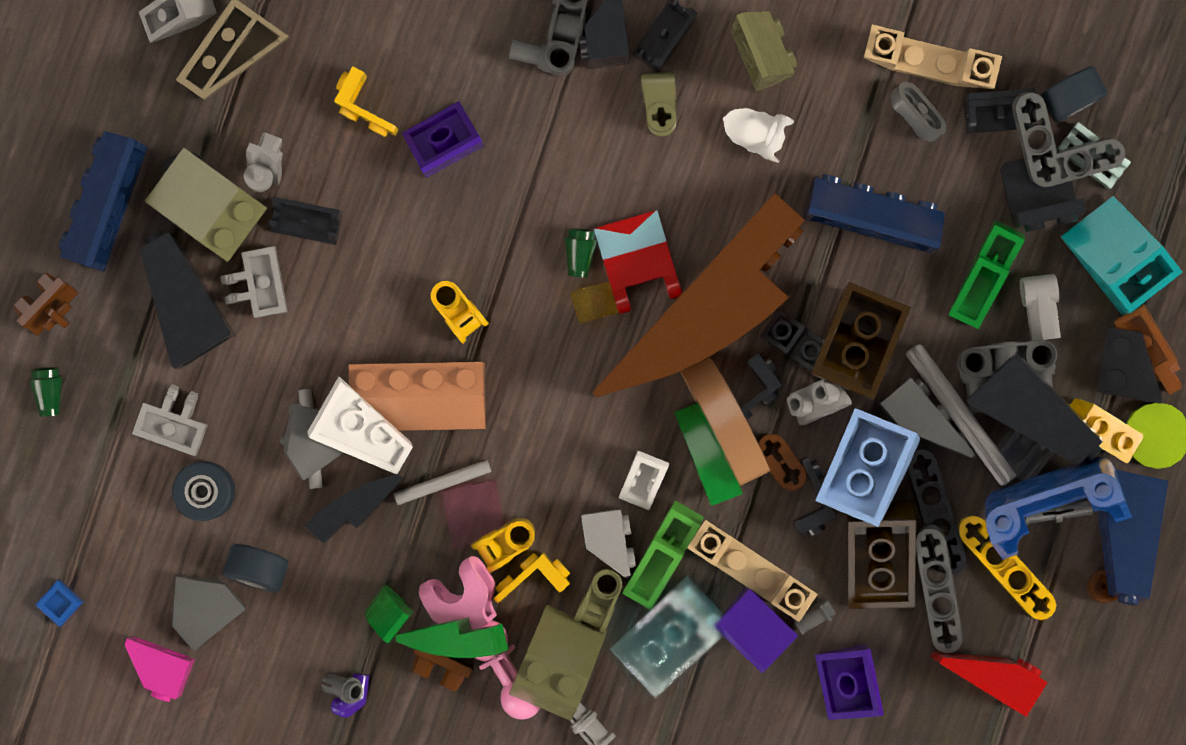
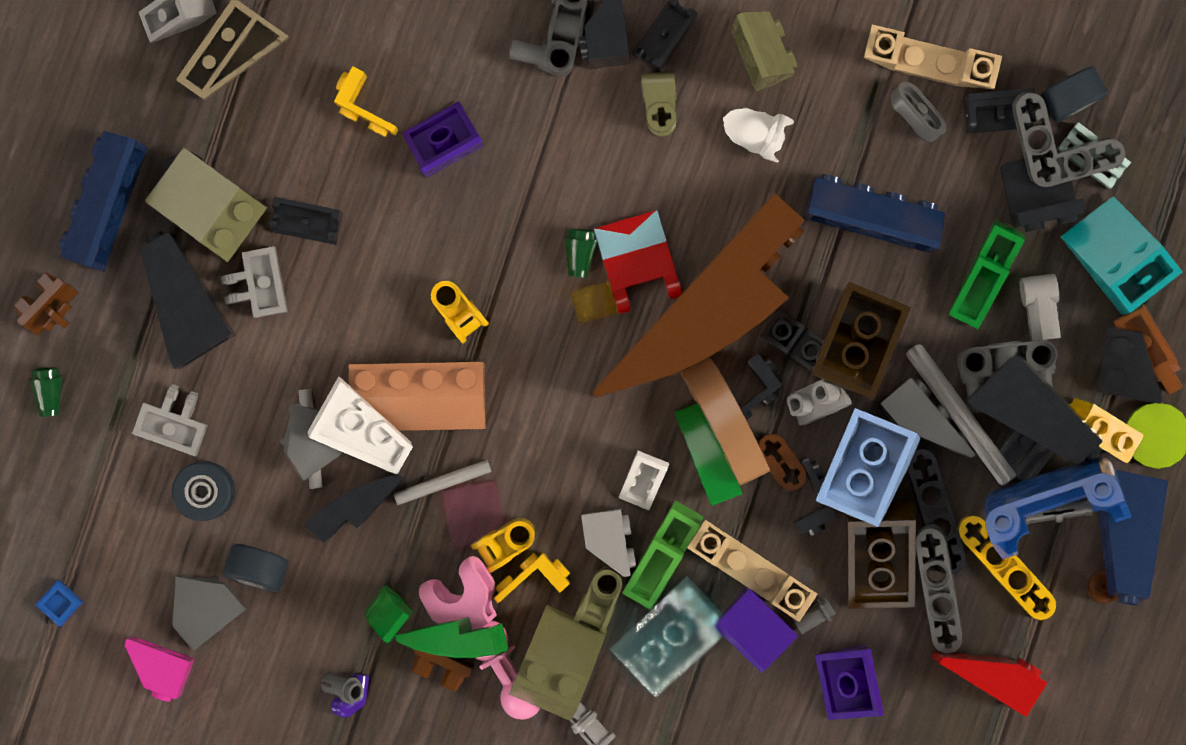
light grey hips [244,132,283,192] -> none

